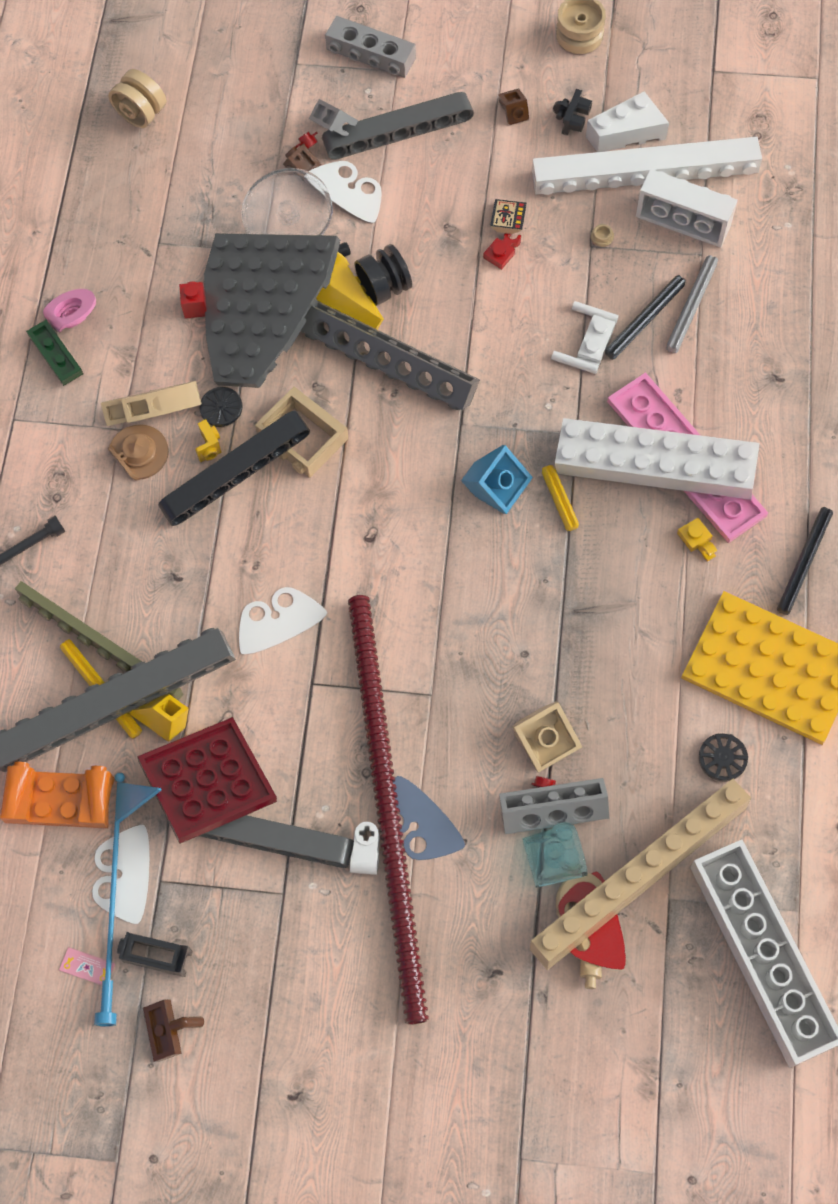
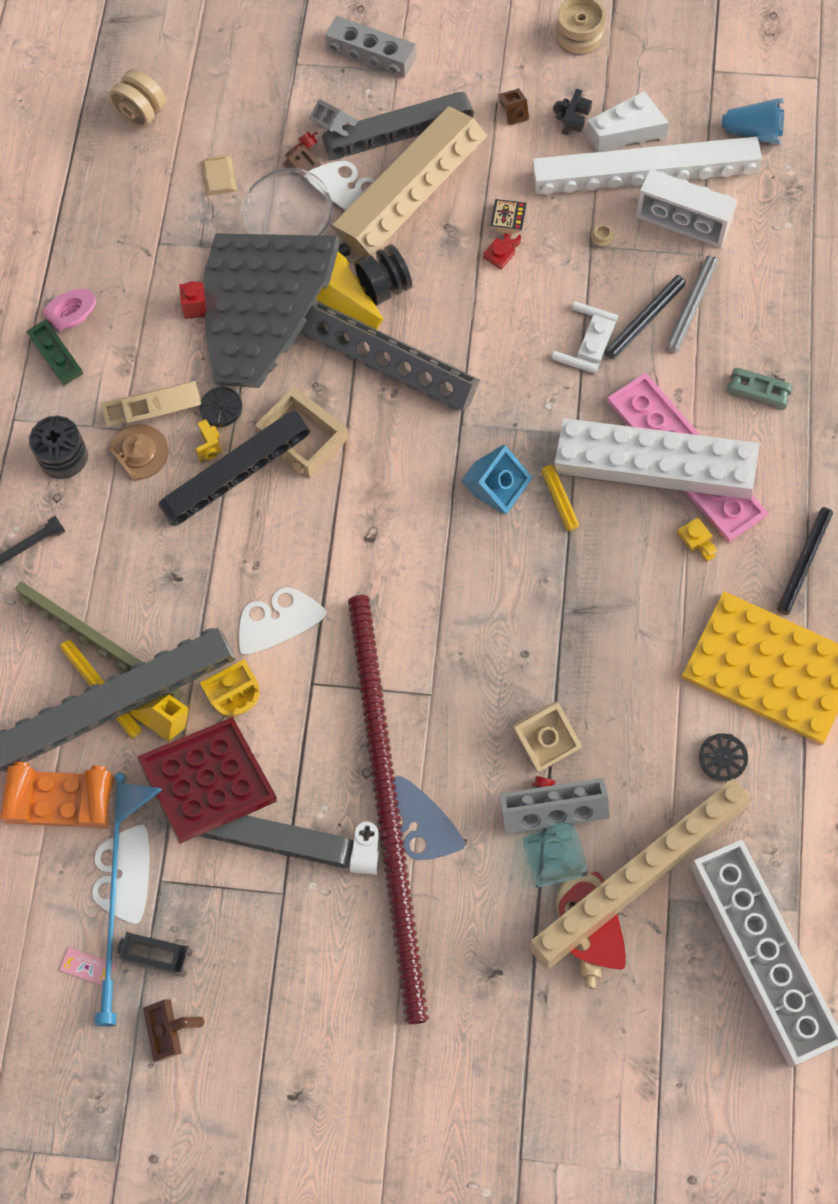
none -> black wheel [29,415,88,479]
none -> yellow slope [200,659,260,717]
none -> tan piece [201,155,237,196]
none -> tan slope [331,106,488,259]
none -> dark azure cone [722,98,784,145]
none -> sand green plate [726,368,793,410]

